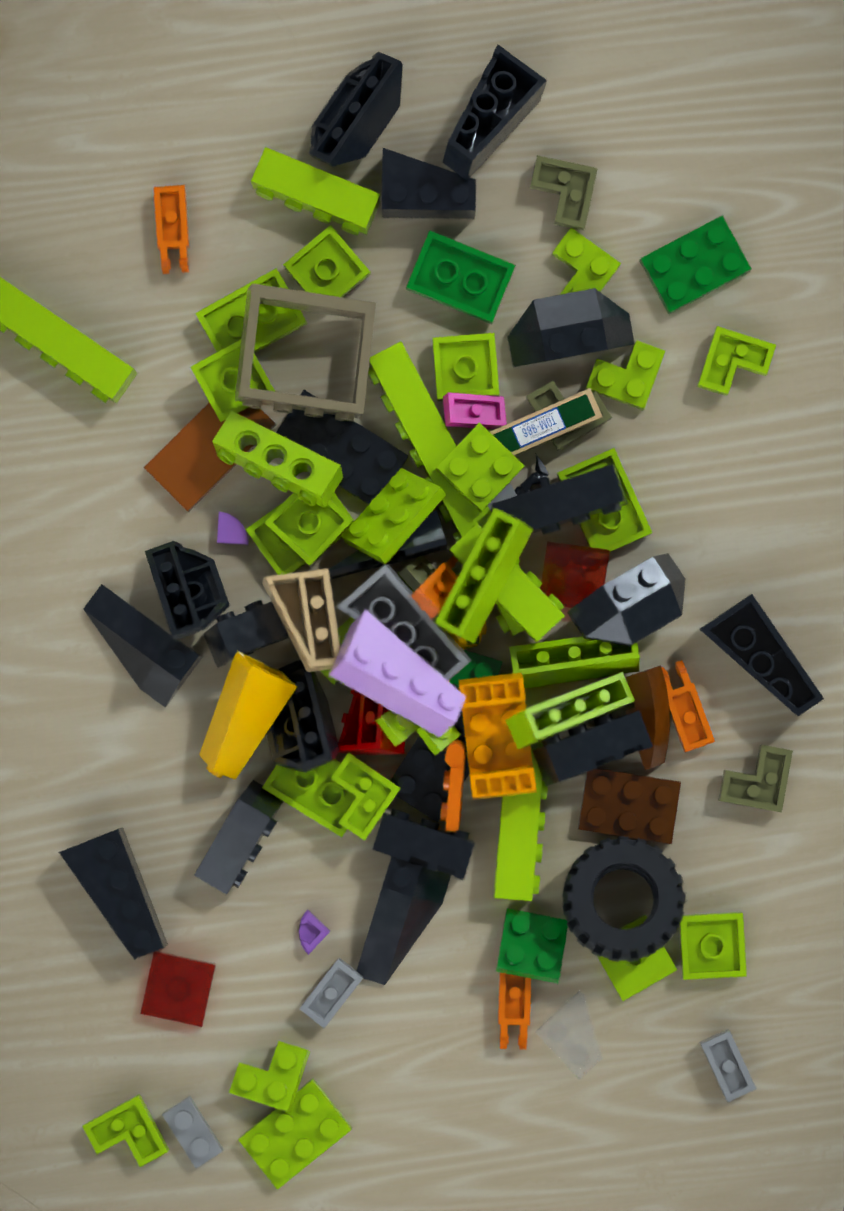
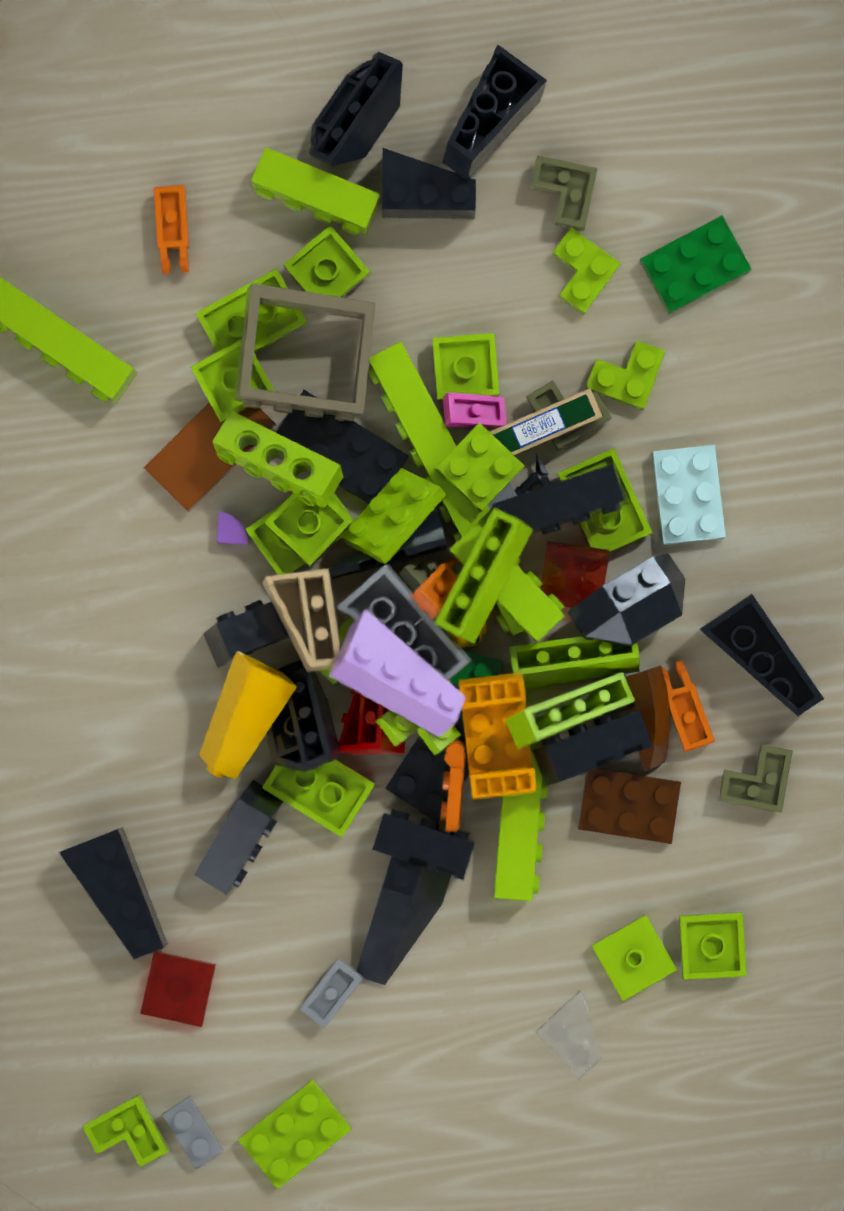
black wedge [83,584,202,707] -> none
black wedge [145,541,230,641] -> none
lime plate [229,1041,310,1113] -> none
medium lavender tile [299,910,330,955] -> none
lime plate [330,752,401,841] -> none
green plate [406,230,516,324] -> none
green plate [496,908,568,984] -> none
orange hinge [498,972,531,1050] -> none
black wedge [507,288,635,367] -> none
black tyre [562,836,686,962] -> none
lime plate [697,326,776,396] -> none
light grey plate [700,1029,756,1102] -> none
none -> light aqua plate [652,445,726,545]

